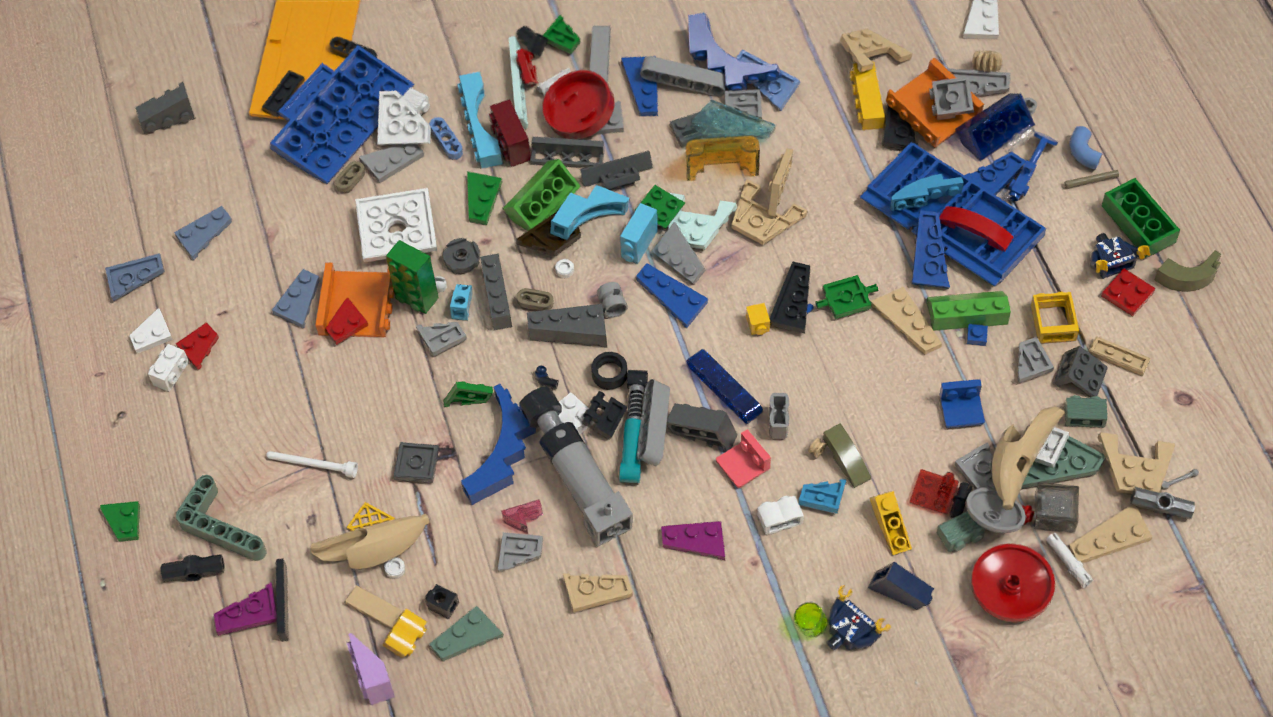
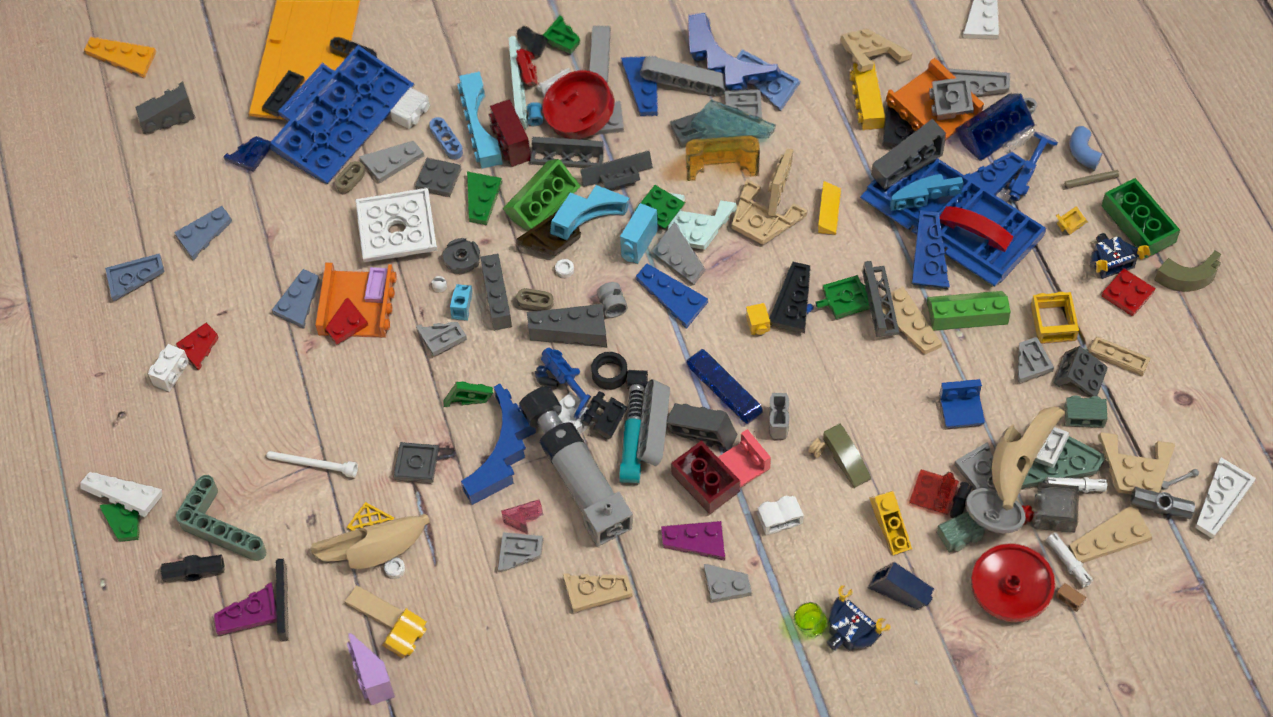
white wing [129,308,173,354] -> none
white plate [377,91,431,146] -> none
green brick [386,240,439,314] -> none
black brick [425,584,459,619] -> none
sand green wing [429,606,504,661] -> none
dark azure wing [798,479,846,514] -> none
blue plate [967,324,988,346] -> none
tan gear [972,50,1002,72] -> none
none -> white wing [80,472,162,517]
none -> light orange wing [84,37,156,78]
none -> clear blue wing [223,136,271,172]
none -> lavender tile [364,267,388,303]
none -> dark grey plate [415,158,461,197]
none -> dark azure bush [526,102,543,126]
none -> blue piece [541,347,591,419]
none -> dark red brick [671,440,740,514]
none -> light grey wing [704,564,752,603]
none -> yellow slope [818,181,841,235]
none -> dark grey fence [862,261,899,337]
none -> dark grey wedge [871,119,946,190]
none -> white pin [1045,477,1107,493]
none -> yellow bracket [1055,206,1088,235]
none -> medium nougat piece [1056,582,1086,611]
none -> white wing [1195,457,1256,539]

